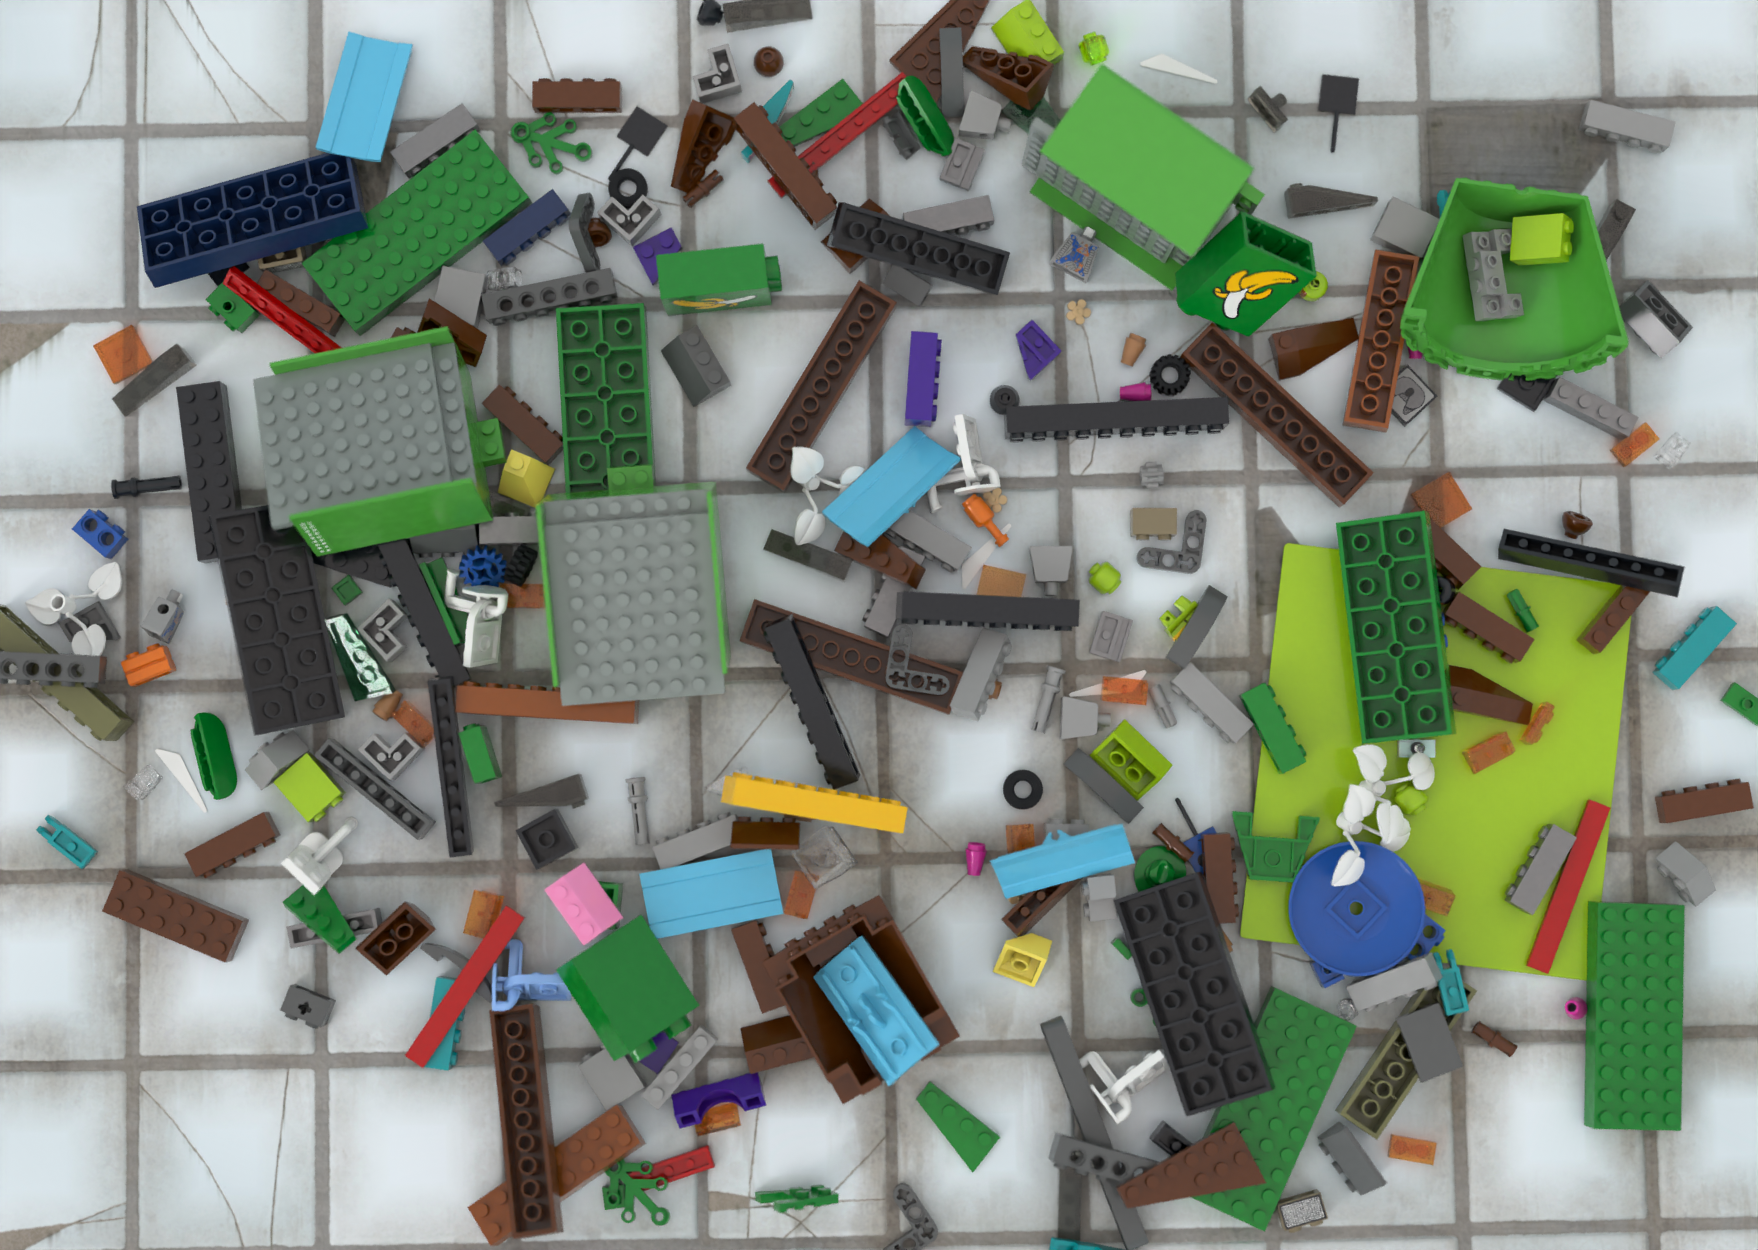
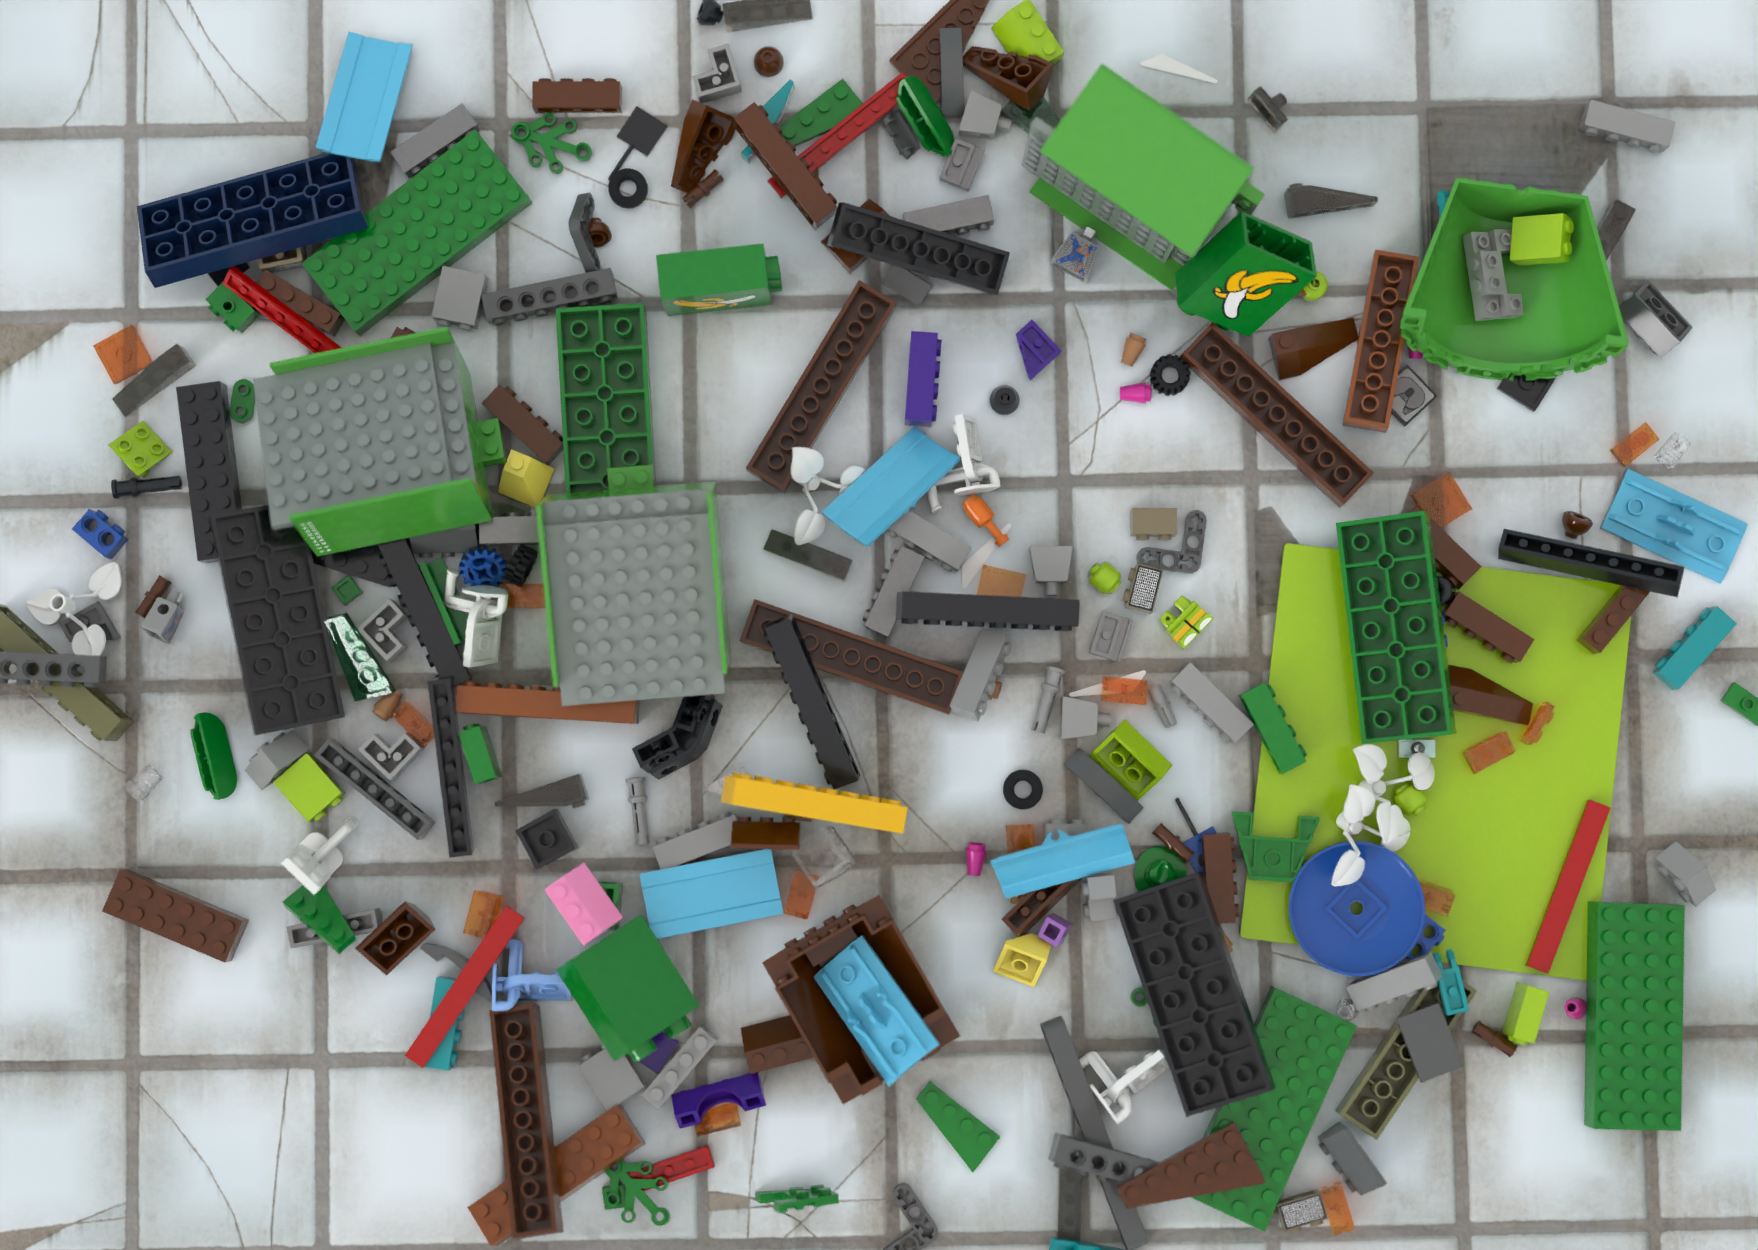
teal hinge [36,815,98,869] -> none
orange brick [121,643,177,687] -> none
white sticker [155,749,207,812] -> none
reddish brown brick [184,812,280,879] -> none
dark grey brick [280,984,336,1029] -> none
reddish brown wedge [417,298,487,367] -> none
dark blue brick [483,189,571,266] -> none
clear leg [487,267,522,291] -> none
light grey brick [597,195,661,247] -> none
dark purple wing [633,227,682,285] -> none
dark grey slope [661,325,731,407] -> none
reddish brown brick [731,919,785,1014] -> none
reddish brown wedge [834,531,926,589] -> none
dark grey beam [886,624,950,695] -> none
tan plant [983,488,1007,513] -> none
black brick [1004,397,1229,443] -> none
tan plant [1066,299,1091,325] -> none
clear neon green head [1078,31,1110,66] -> none
green tile [1110,937,1132,960] -> none
light grey gear [1140,462,1164,489] -> none
black brick [1149,1120,1192,1156] -> none
dark grey slope [1165,585,1228,669] -> none
blue brick [1309,960,1345,988] -> none
black piece [1318,74,1359,153] -> none
light grey brick [1370,197,1440,260] -> none
clear orange plate [1387,1134,1437,1165] -> none
flat silver brick [1504,824,1577,915] -> none
green axle [1507,589,1539,633] -> none
flat silver brick [1543,377,1639,440] -> none
reddish brown brick [1655,778,1754,823] -> none
none -> lime hinge [108,421,173,478]
none -> reddish brown pin [135,575,171,618]
none -> green plate [230,379,255,424]
none -> black brick [632,694,723,780]
none -> medium lavender brick [1037,913,1073,947]
none -> brick [1122,564,1163,614]
none -> clear orange hinge [1320,1181,1355,1235]
none -> lime brick [1502,982,1549,1046]
none -> medium azure hinge [1600,468,1748,583]

